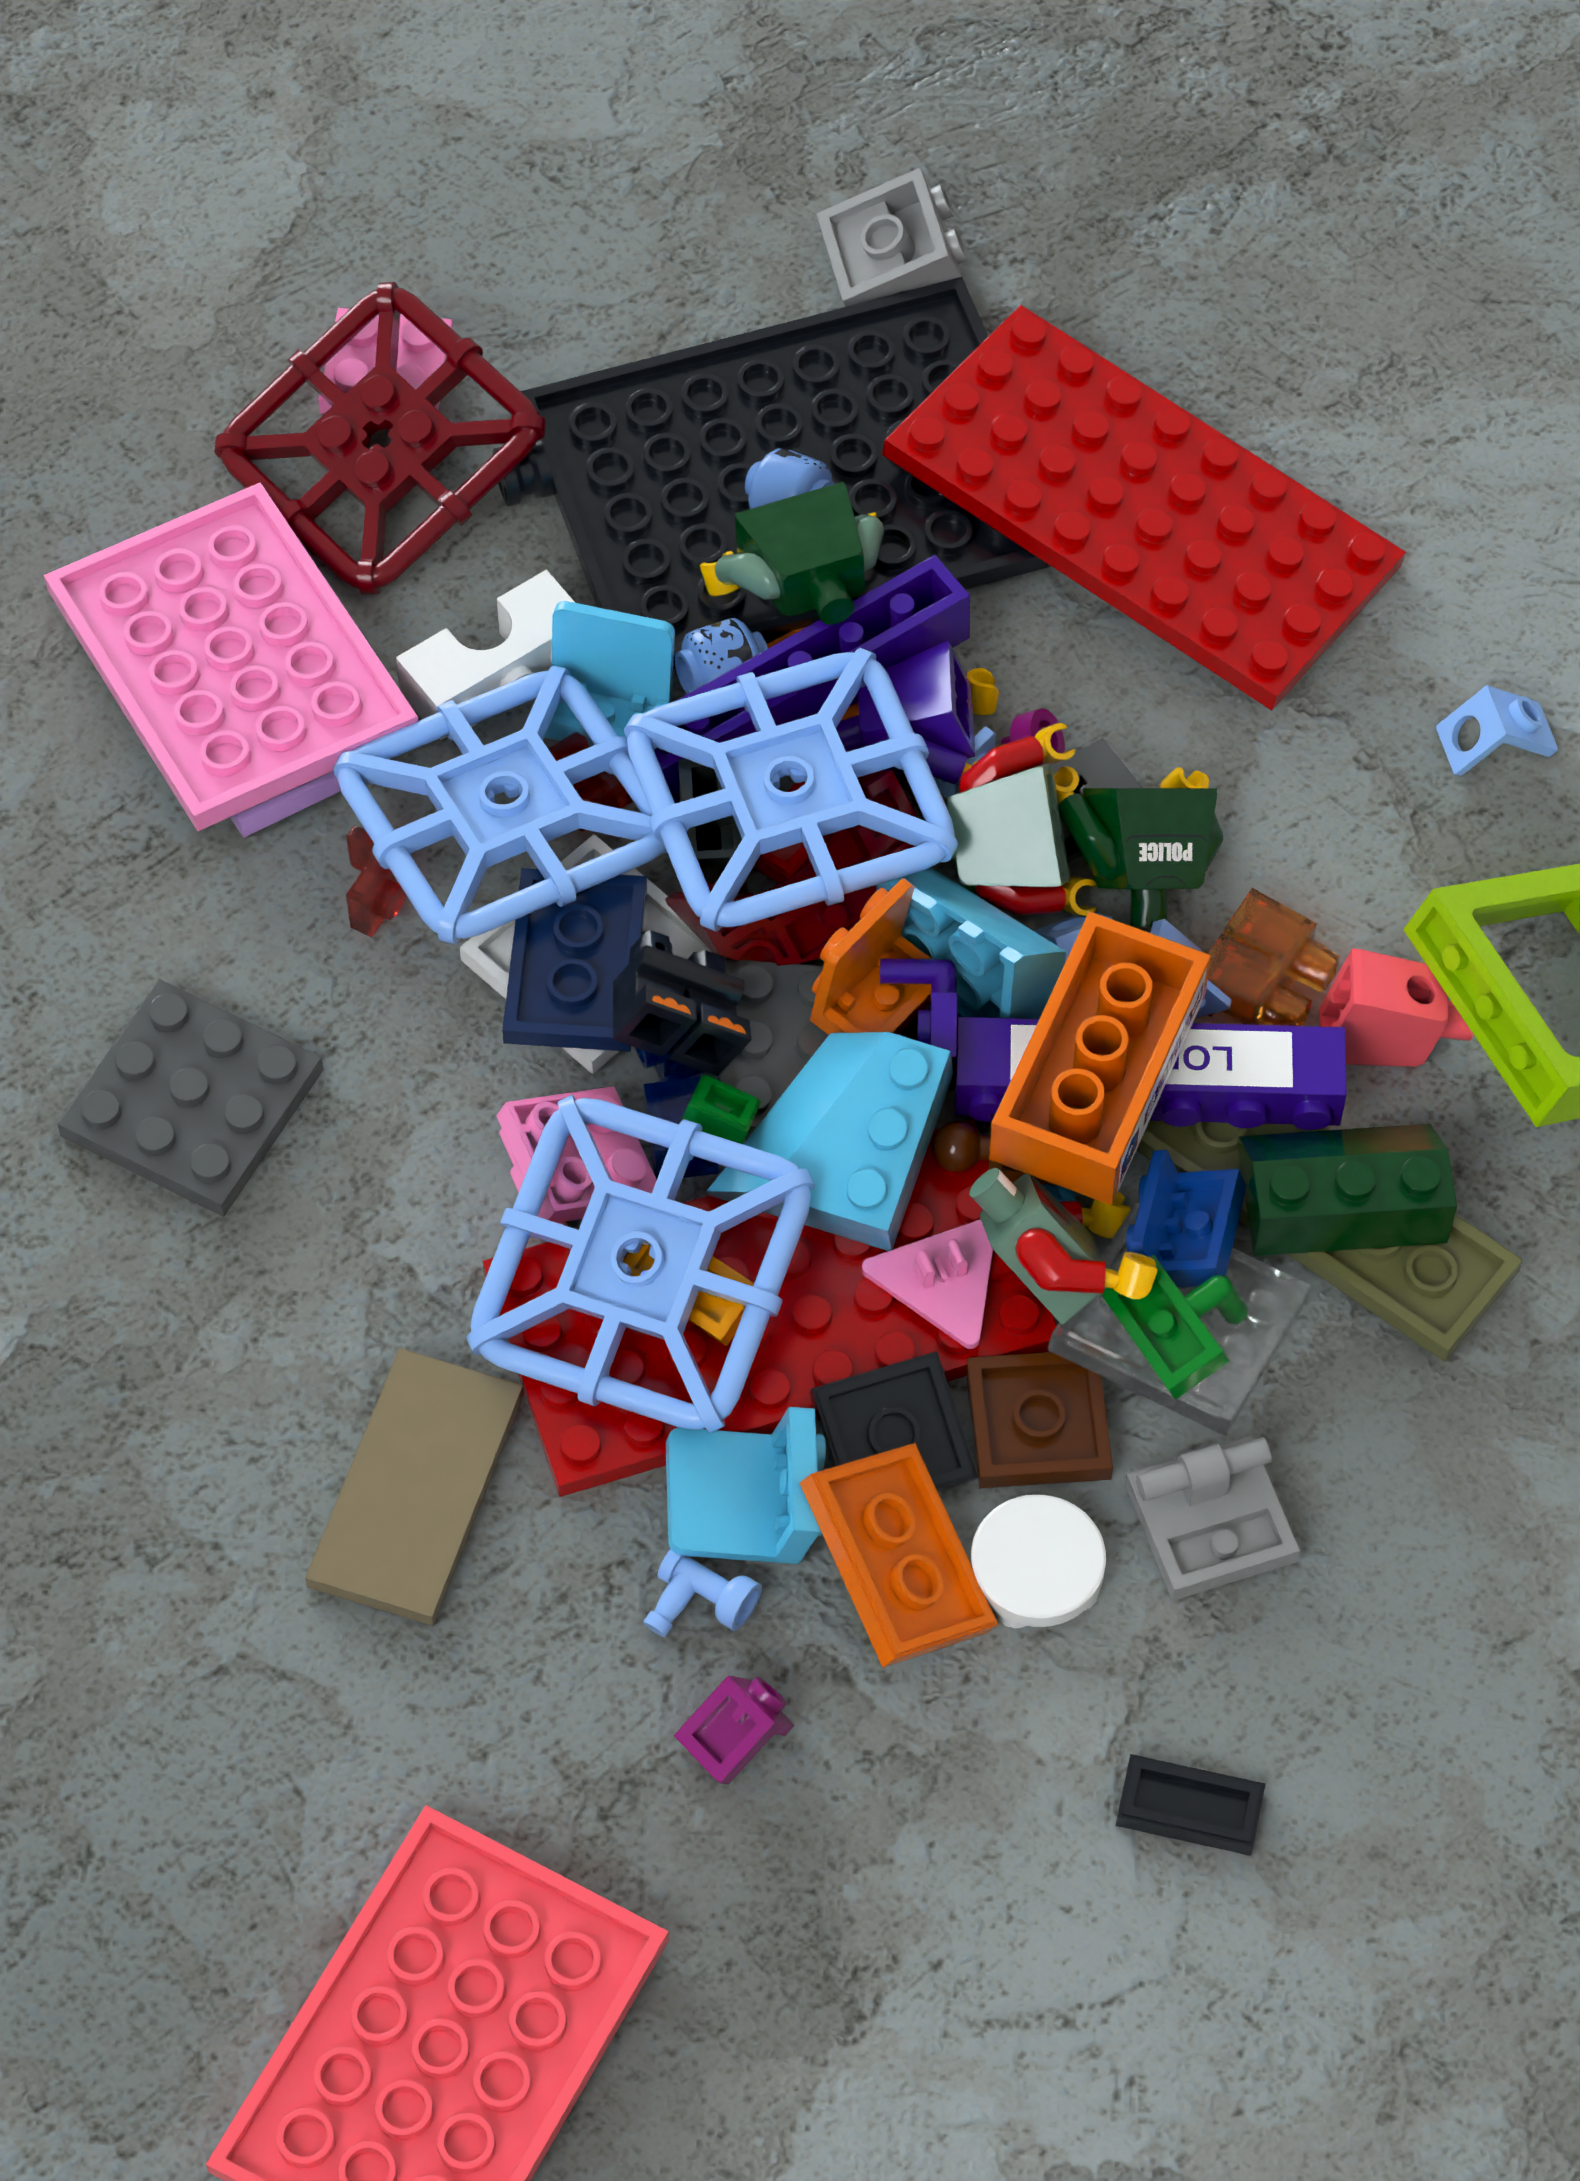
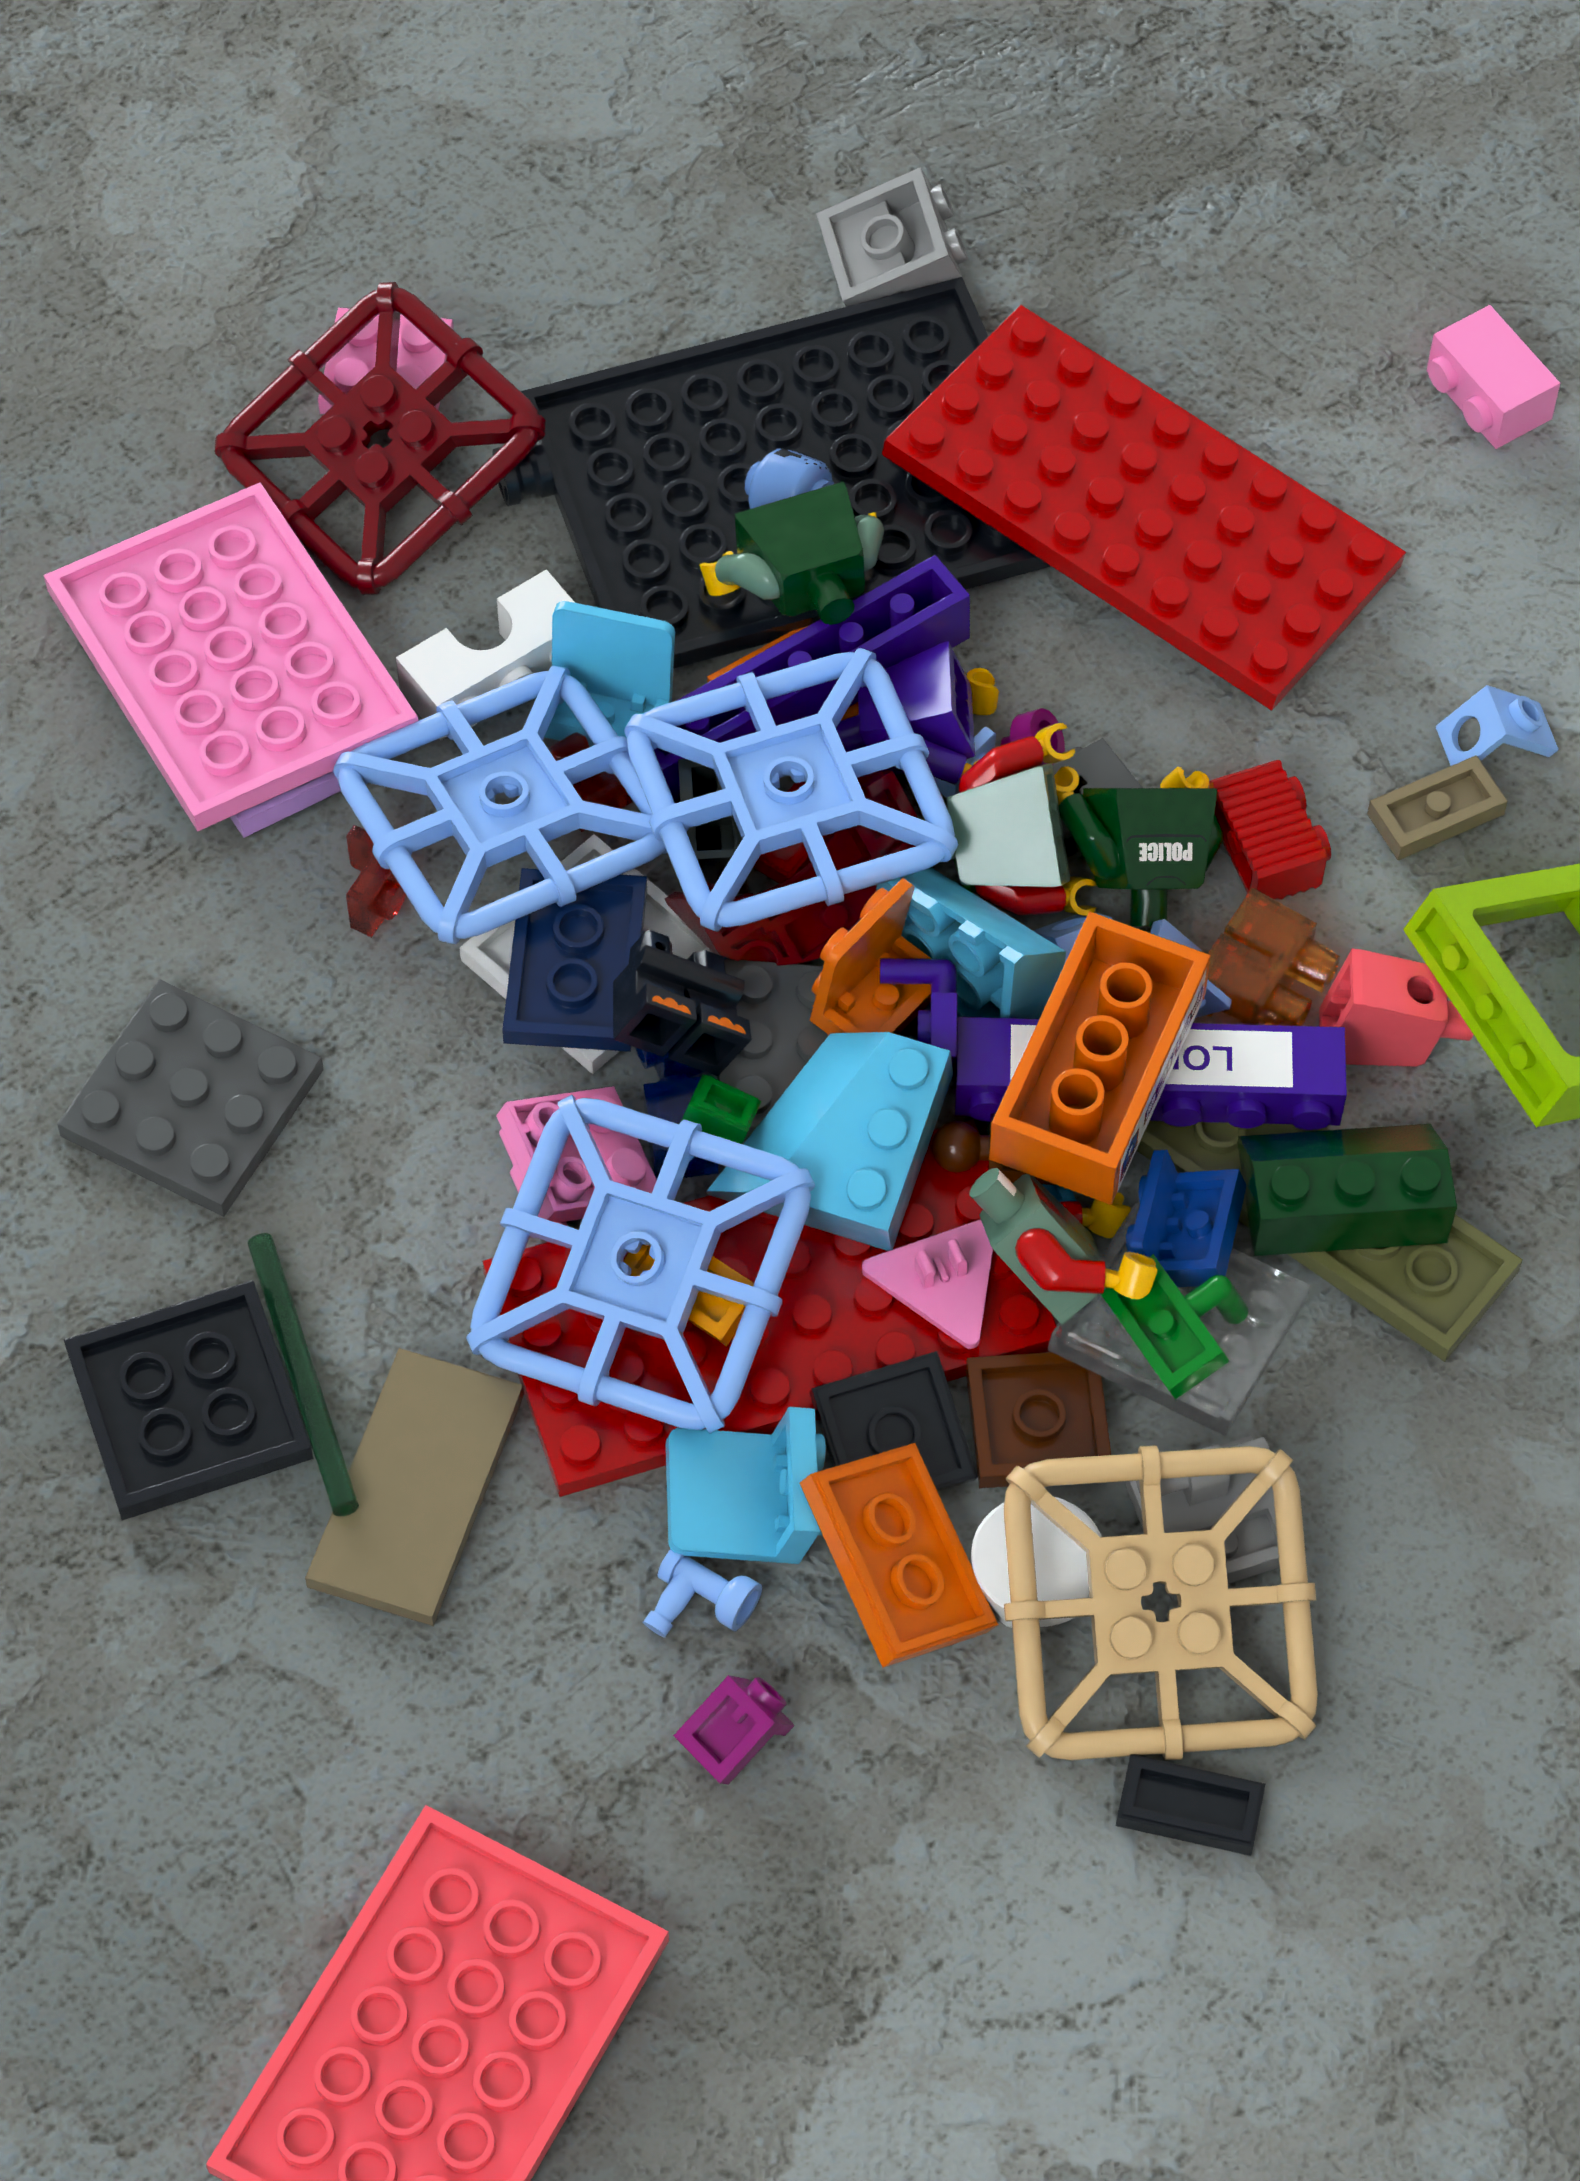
medium blue head [675,618,768,694] -> none
none -> black plate [64,1280,314,1521]
none -> clear green piece [248,1233,359,1517]
none -> tan plate [1004,1445,1318,1761]
none -> red brick [1209,760,1331,907]
none -> dark tan plate [1367,755,1508,860]
none -> bright pink brick [1426,305,1560,449]

